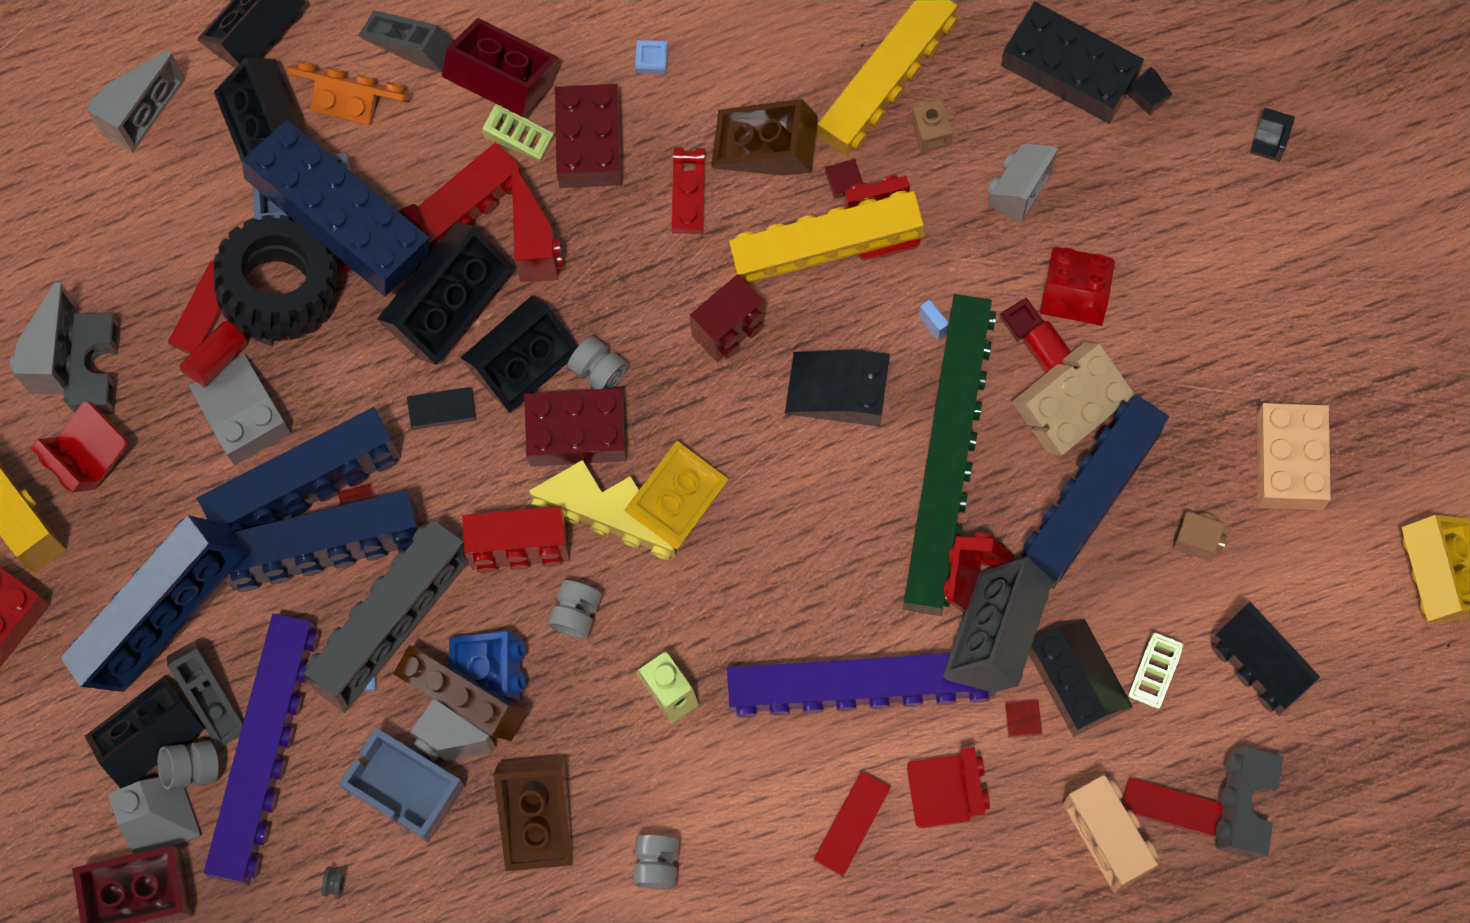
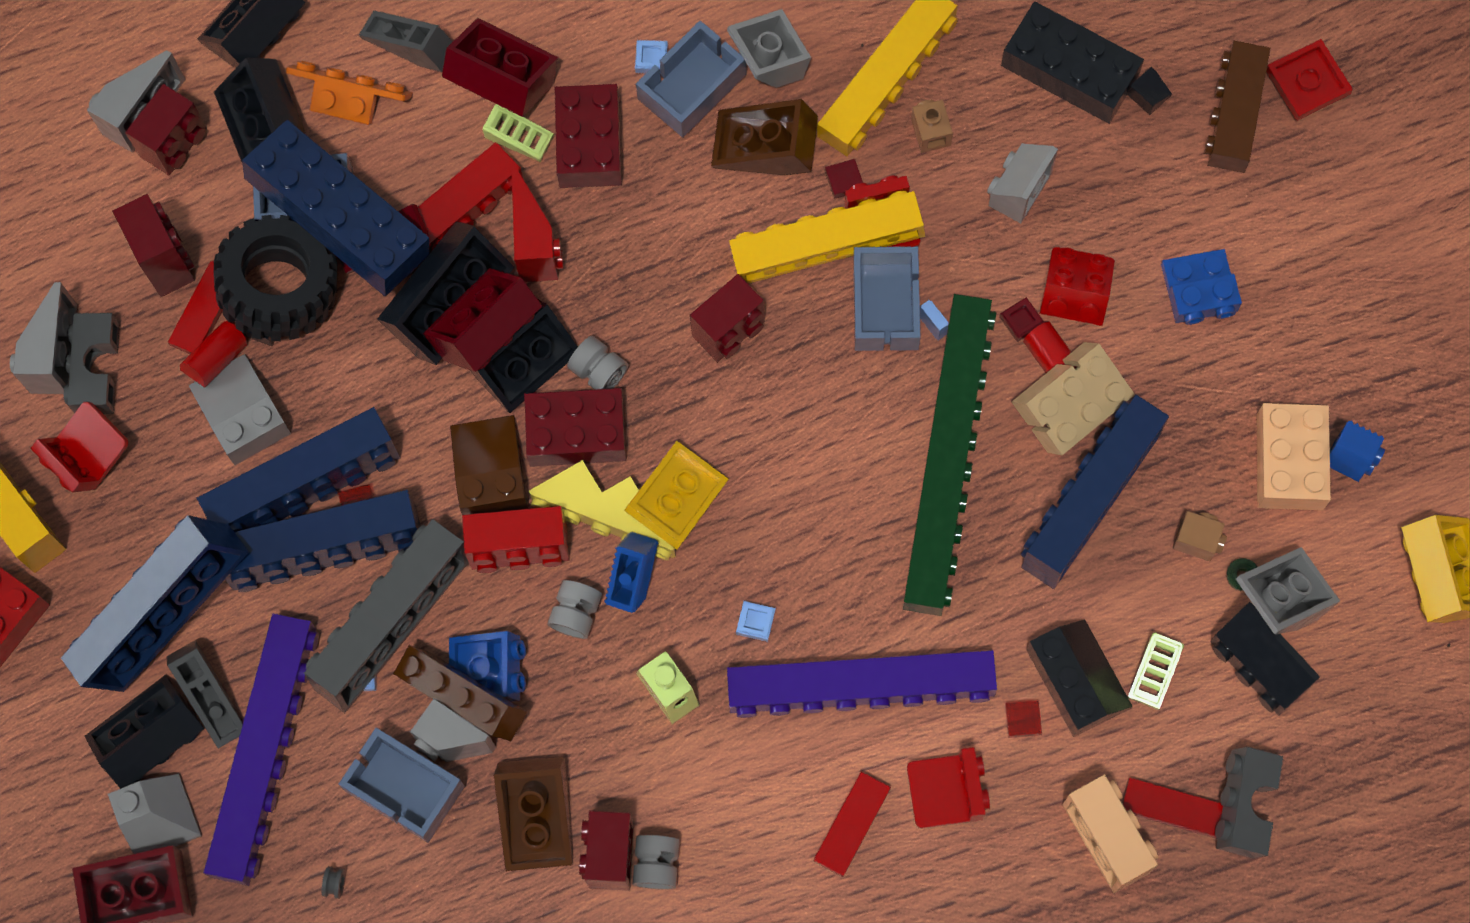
light grey wheel [157,741,219,790] -> none
black tile [407,387,476,430] -> none
red plate [671,148,705,234] -> none
black slope [785,350,890,427] -> none
dark grey slope [943,557,1053,693] -> none
red bracket [944,533,1014,614] -> none
black panel [1250,108,1295,162] -> none
none -> dark red brick [112,194,195,297]
none -> dark red brick [125,84,207,176]
none -> dark red brick [423,268,542,372]
none -> reddish brown slope [450,415,528,515]
none -> dark red brick [579,811,634,891]
none -> blue brick [604,532,658,613]
none -> sand blue piece [636,20,746,138]
none -> light grey slope [727,9,811,88]
none -> light blue tile [736,601,776,642]
none -> sand blue piece [853,247,920,351]
none -> blue plate [1161,249,1242,325]
none -> reddish brown brick [1204,41,1271,173]
none -> clear green plate [1226,558,1258,591]
none -> light grey slope [1236,547,1340,634]
none -> red plate [1266,39,1353,121]
none -> blue brick [1330,420,1386,482]

